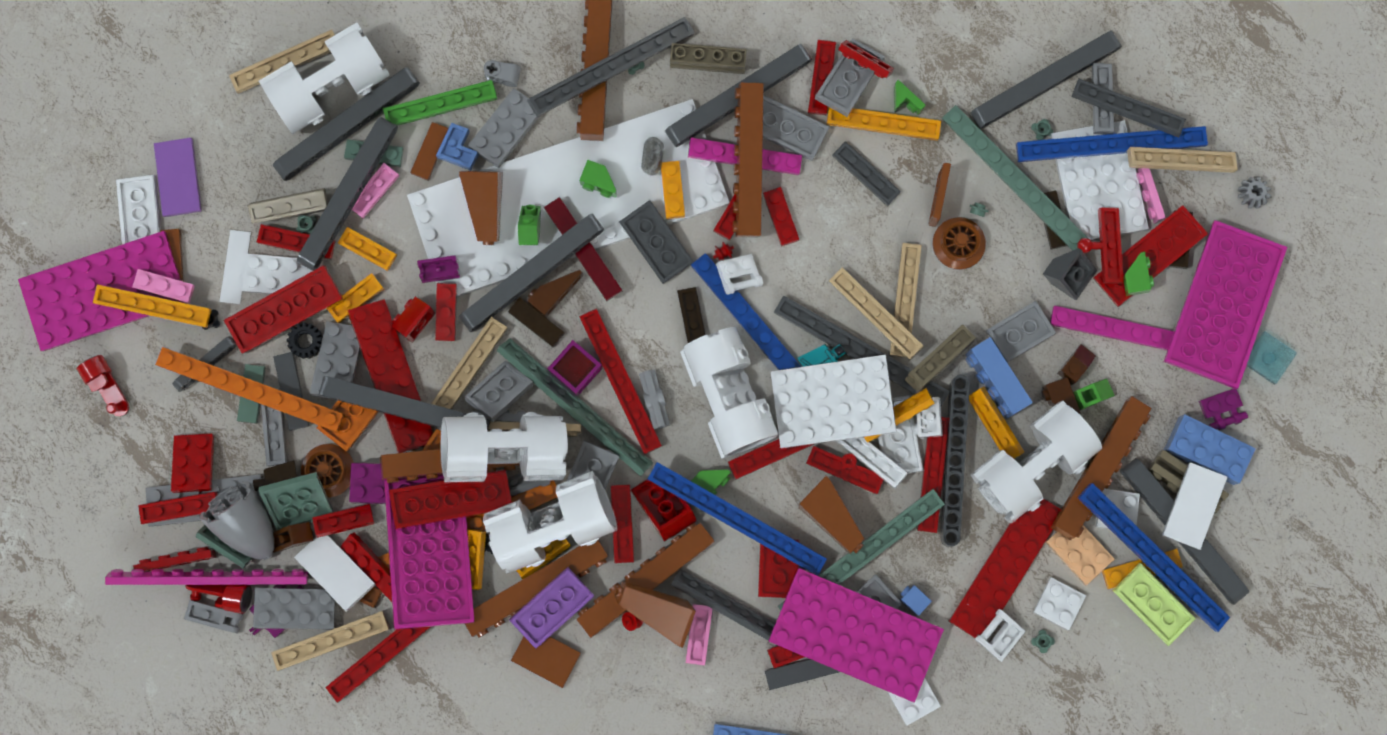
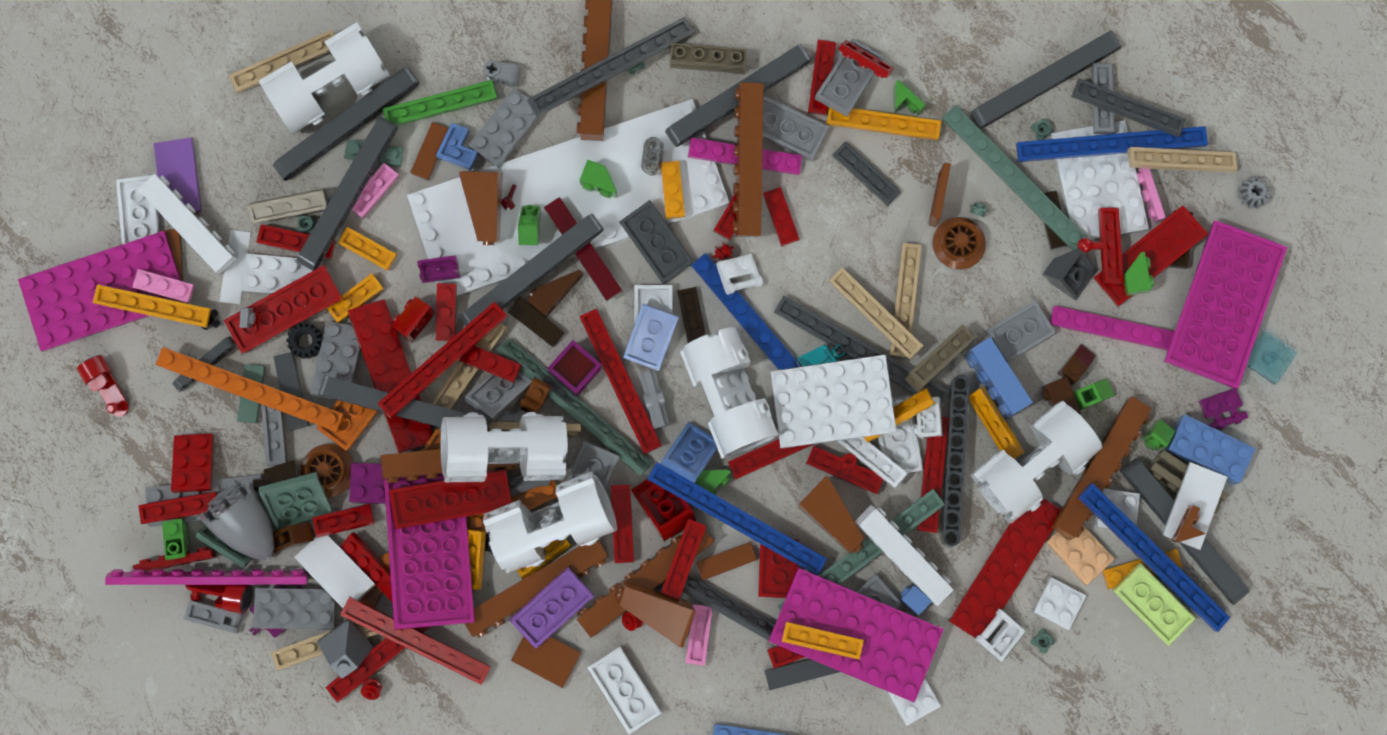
none -> white brick [138,174,236,274]
none -> bright green slope [162,519,190,561]
none -> light grey plate [239,308,256,328]
none -> dark grey slope [317,619,374,679]
none -> red plate [340,596,491,685]
none -> red wheel [360,679,382,700]
none -> red plate [377,302,507,419]
none -> red plate [450,337,522,383]
none -> dark red hand [500,184,517,211]
none -> dark orange slope [520,377,552,414]
none -> white plate [587,646,662,735]
none -> medium blue plate [623,303,679,371]
none -> white plate [634,285,673,324]
none -> medium blue plate [661,422,718,483]
none -> red plate [661,519,706,600]
none -> dark orange tile [696,542,757,580]
none -> light orange plate [781,622,864,660]
none -> white brick [854,505,954,606]
none -> bright green slope [1141,419,1175,451]
none -> dark orange slope [1171,505,1206,542]

